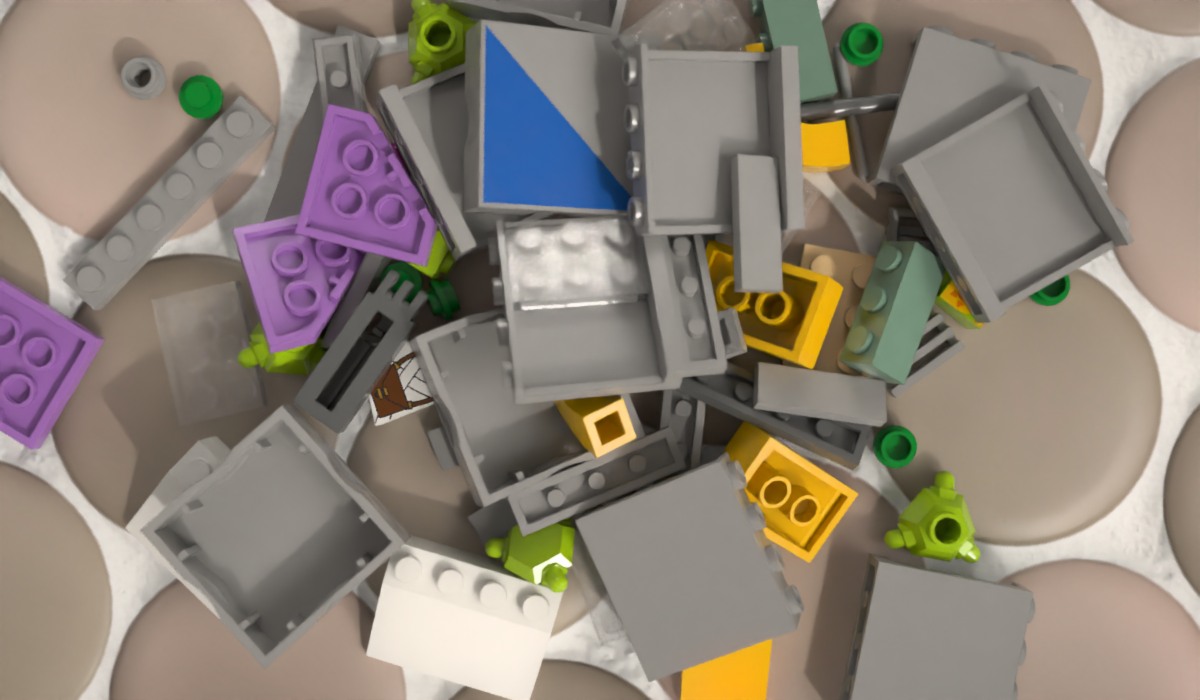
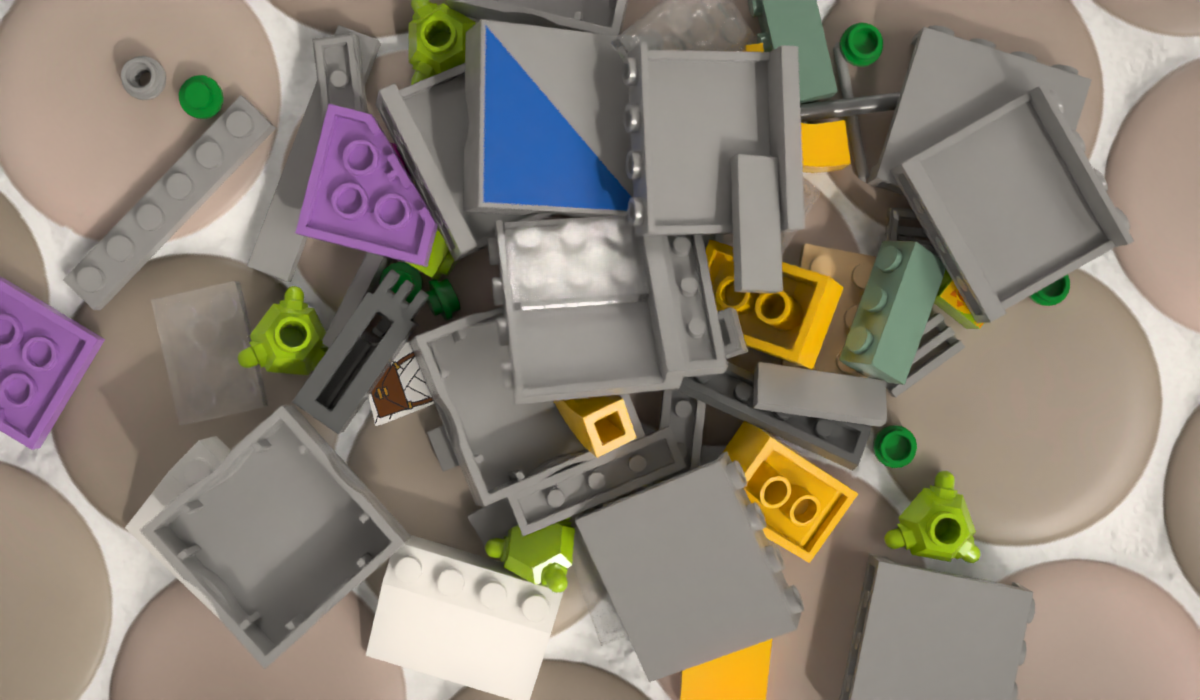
medium lavender plate [233,215,367,354] -> none

